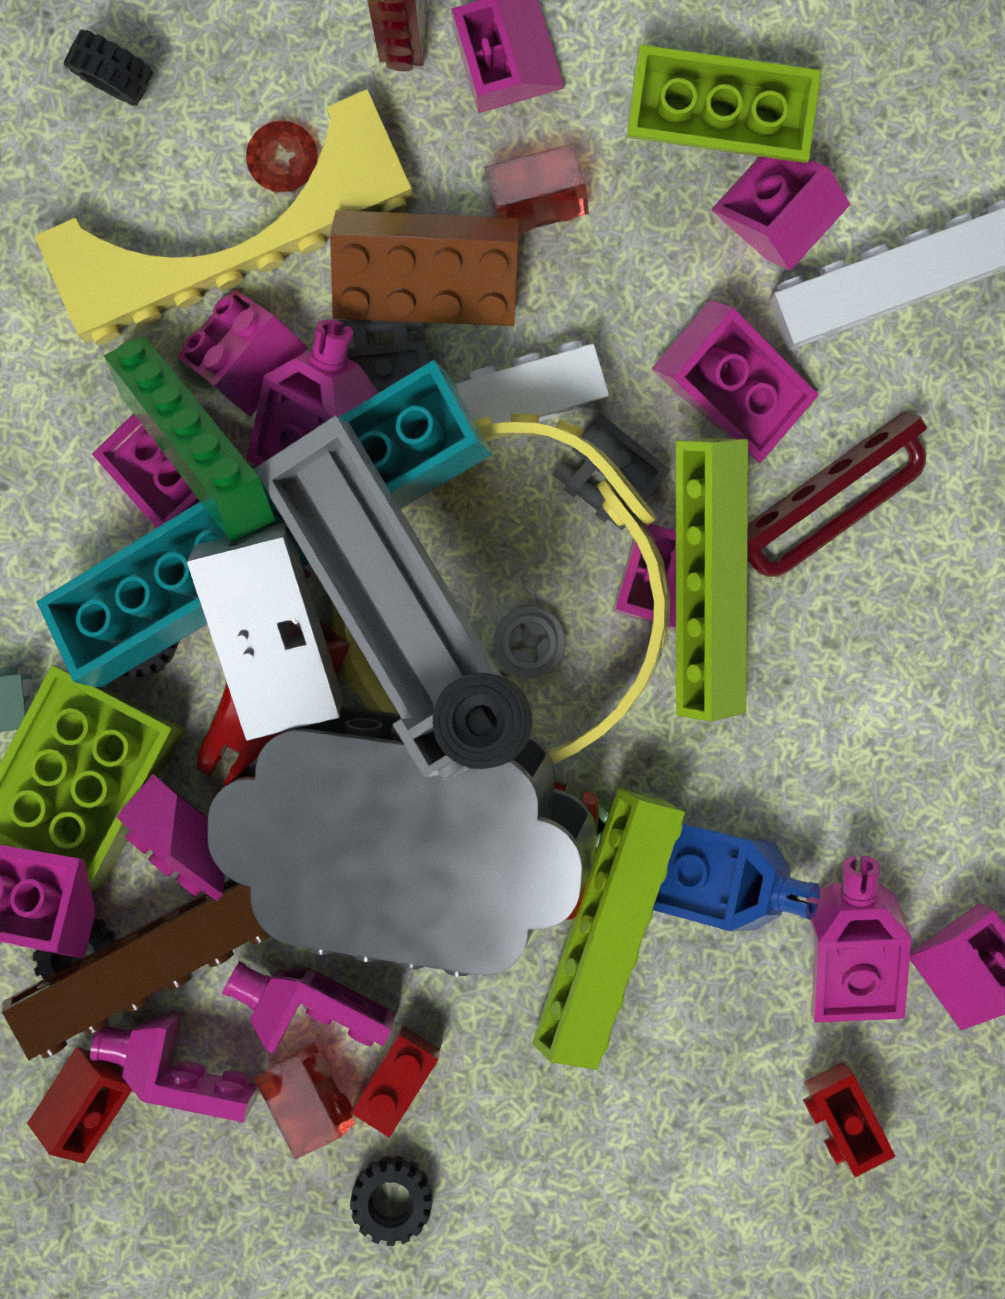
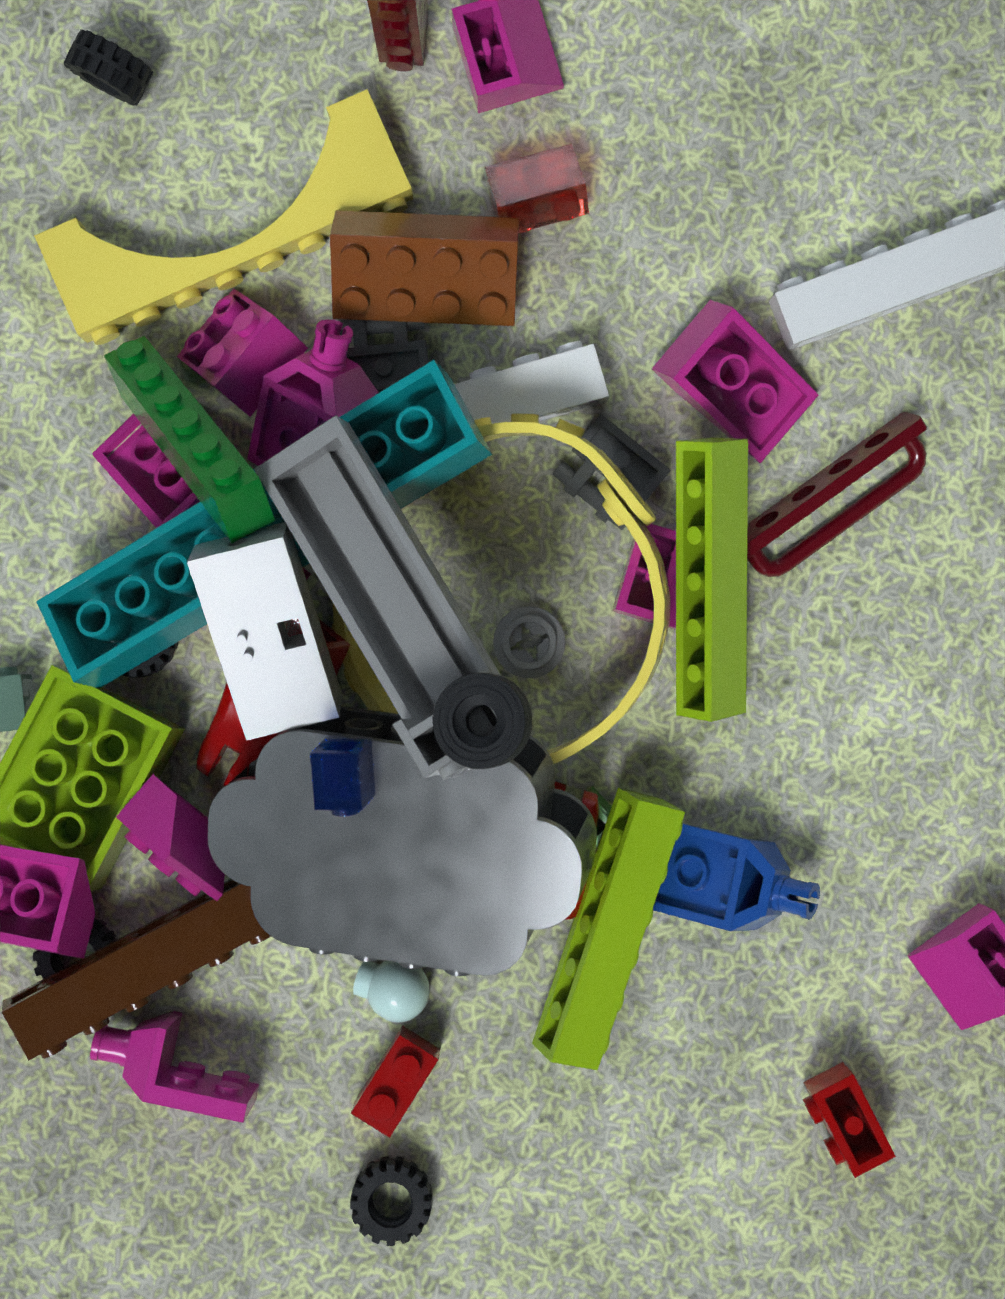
red brick [27,1047,132,1164] -> none
dark pink plate [222,961,397,1053] -> none
clear red gear [246,121,318,194] -> none
clear red brick [253,1042,356,1160] -> none
lime slope [626,44,822,163] -> none
dark pink slope [711,157,851,271] -> none
dark pink plate [806,855,912,1023] -> none
none -> clear blue brick [310,739,376,817]
none -> light aqua piece [353,961,430,1023]

